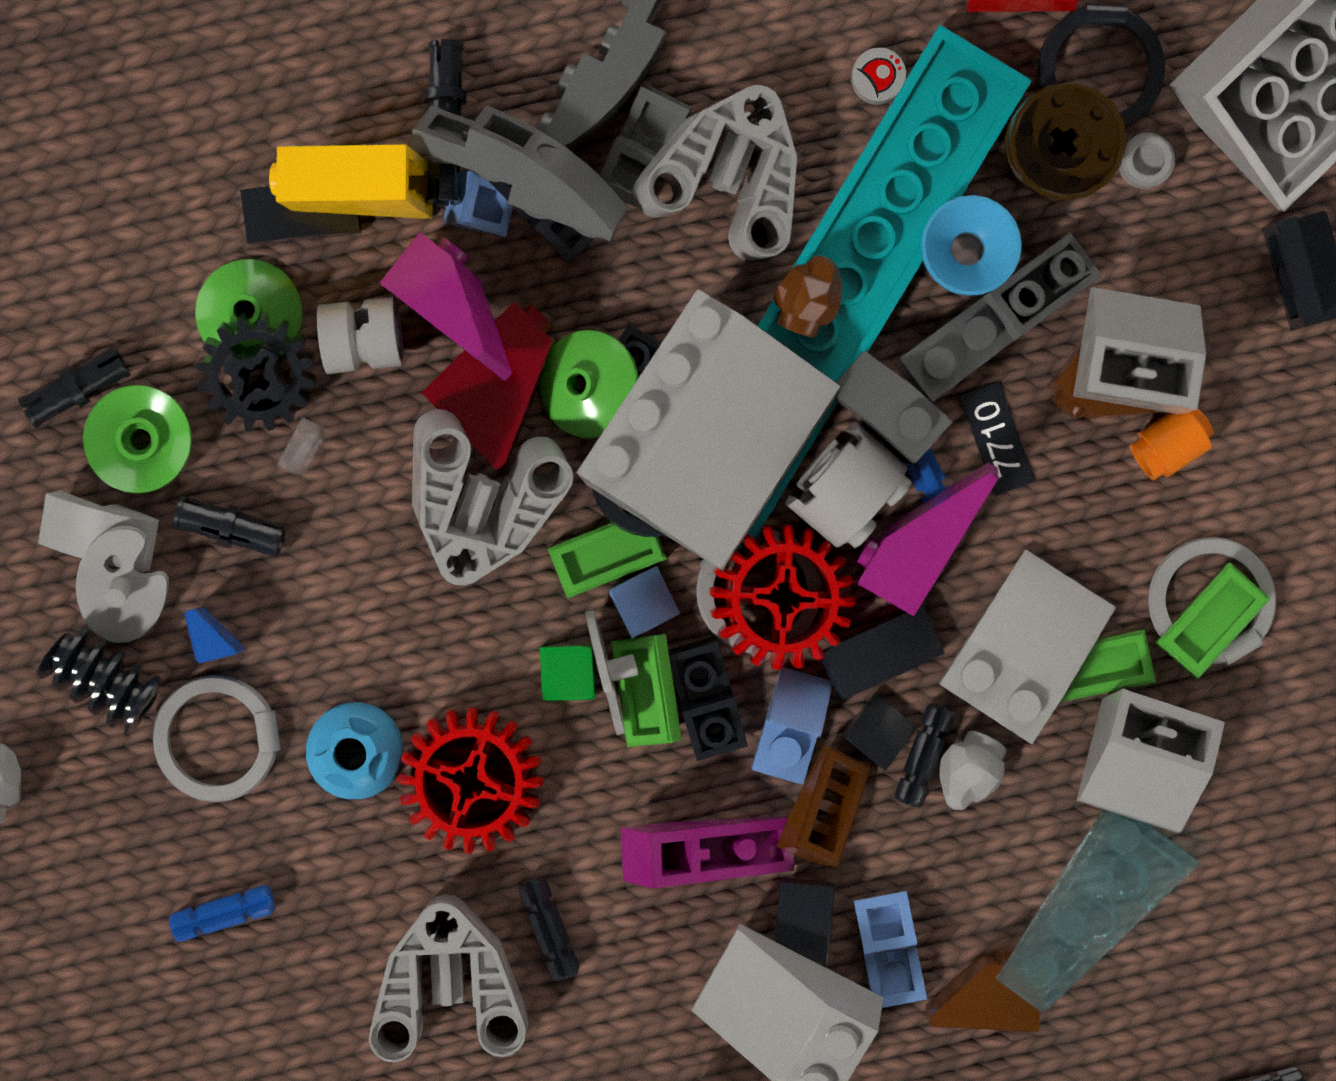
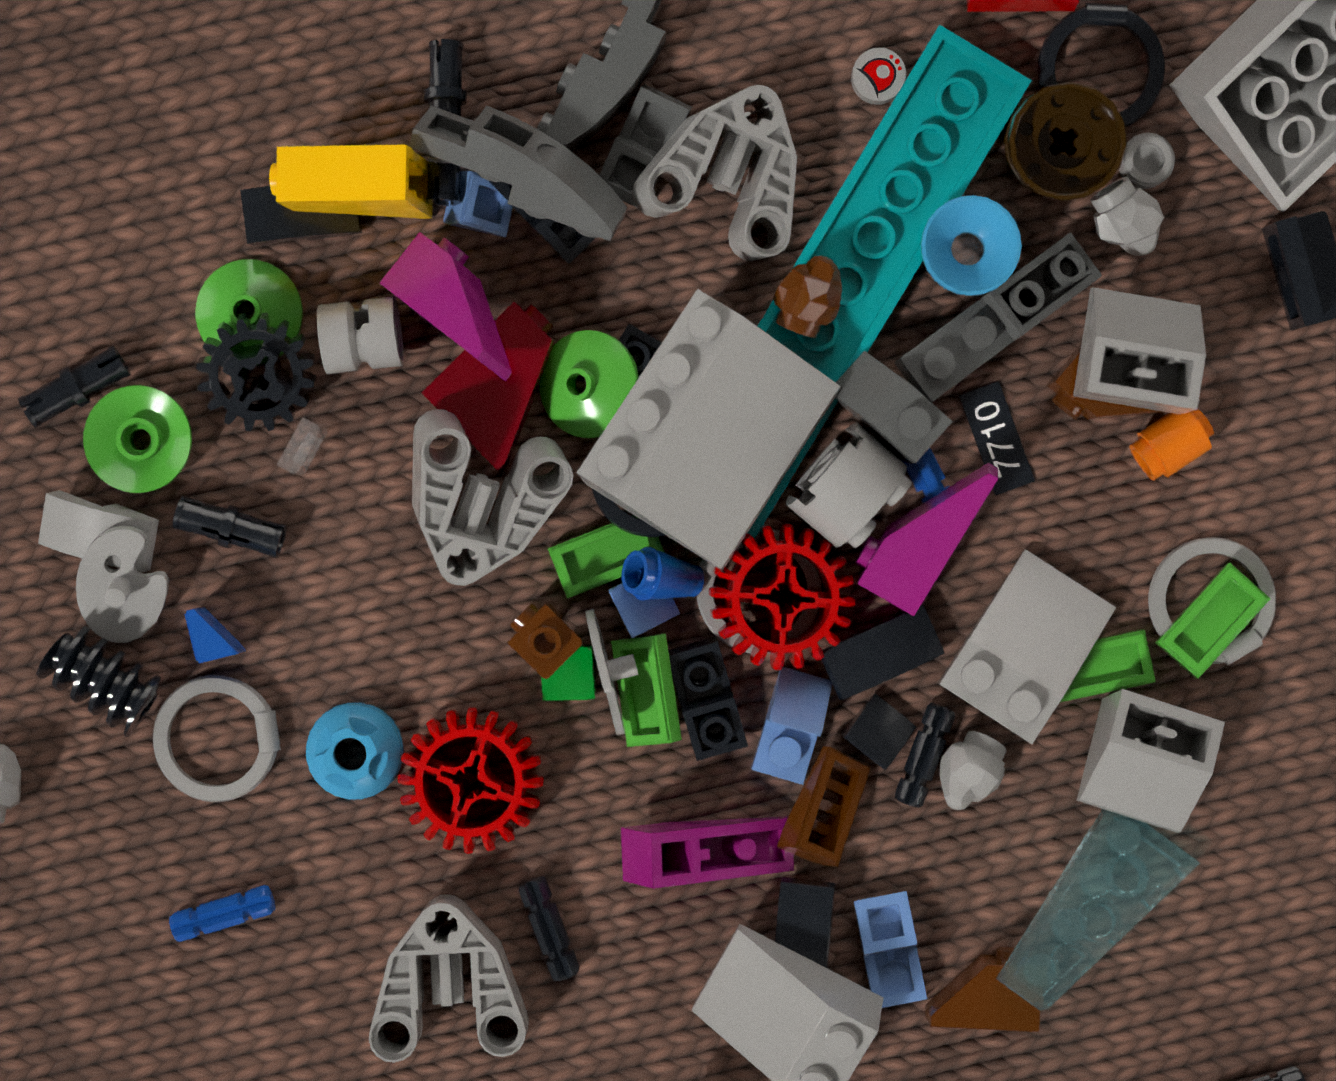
none -> reddish brown bracket [507,602,582,679]
none -> blue cone [621,547,704,601]
none -> light grey rock [1090,177,1164,256]

